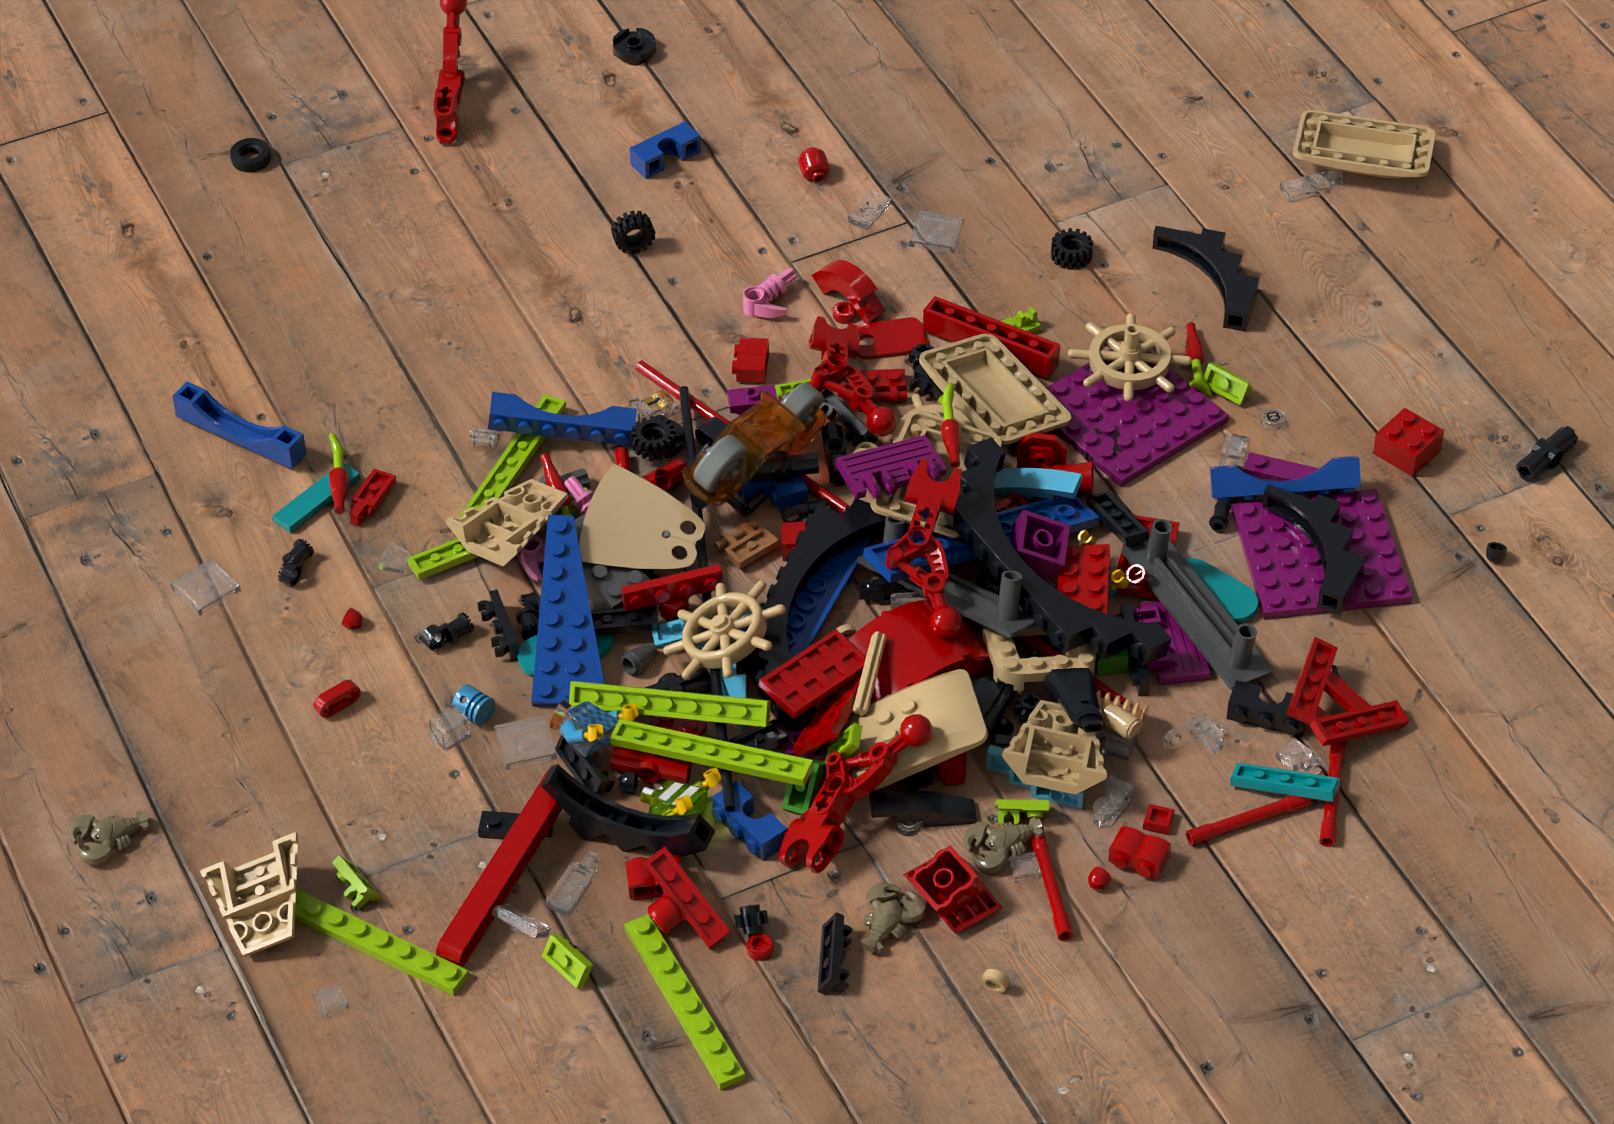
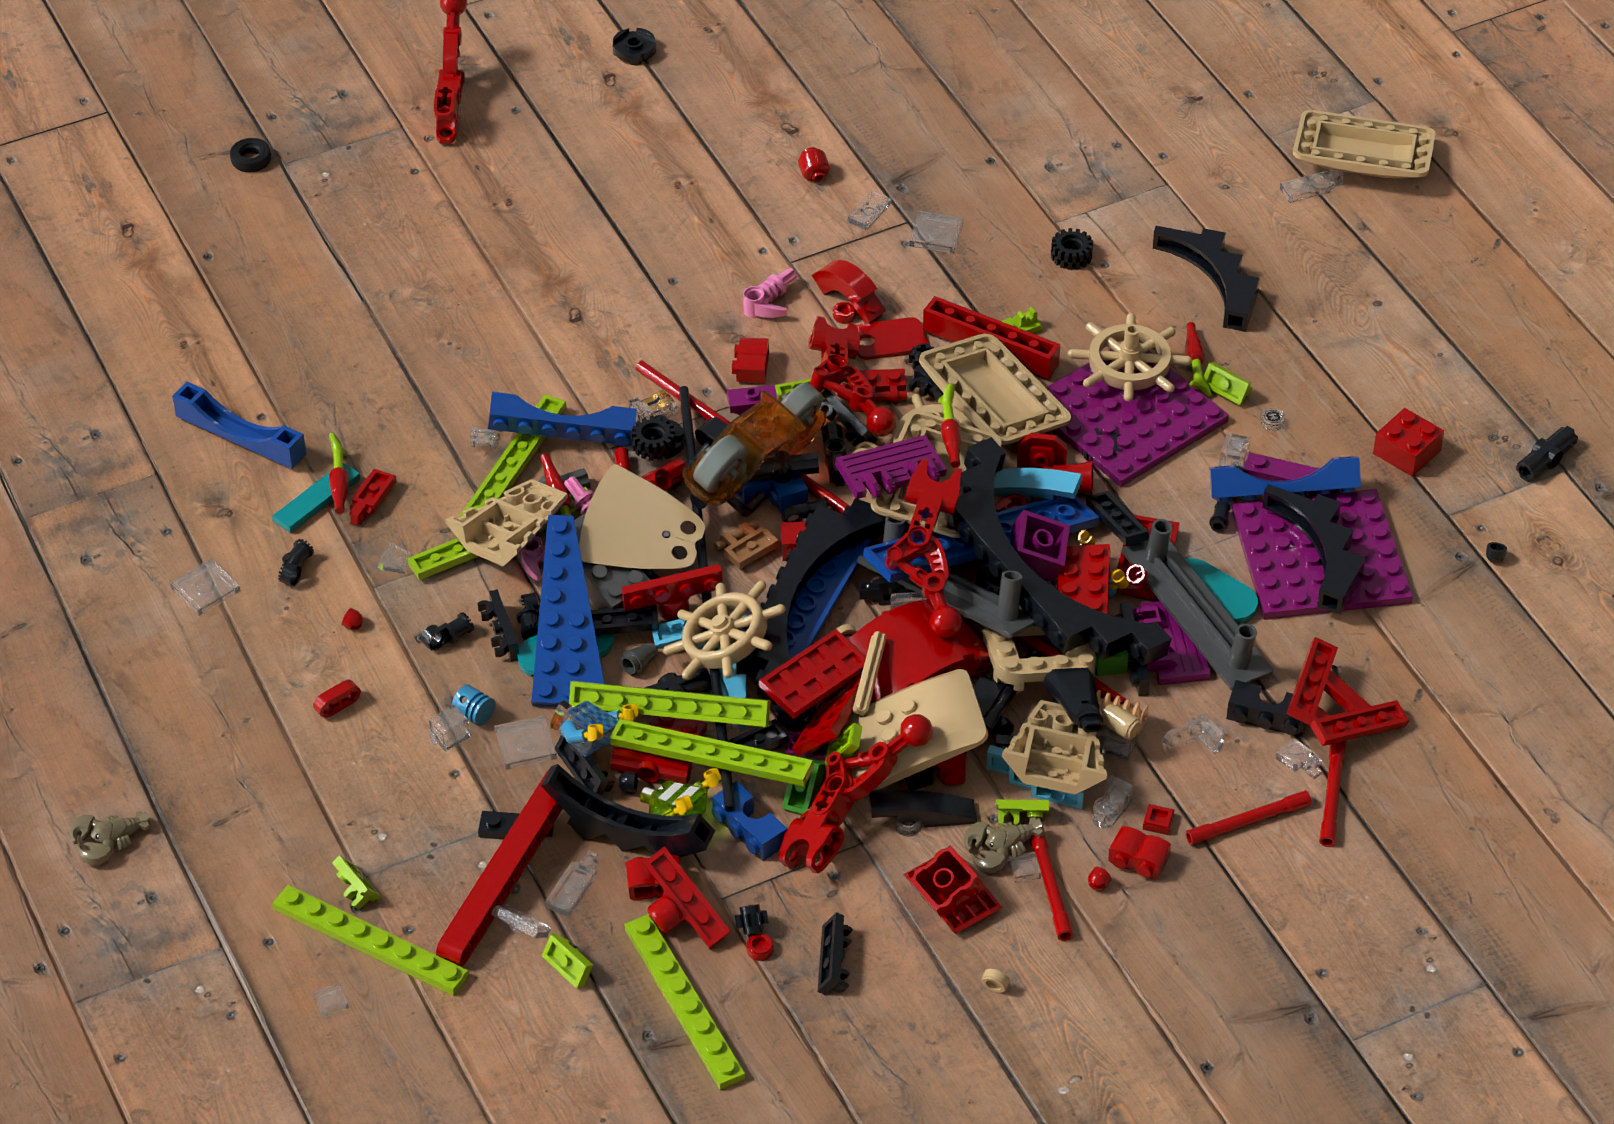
tan wedge [199,832,299,957] -> none
black tyre [611,211,656,254] -> none
blue arch [630,121,701,179] -> none
dark tan animal [861,883,926,953] -> none
black gear [1014,693,1041,723] -> none
teal tile [1230,763,1340,802] -> none

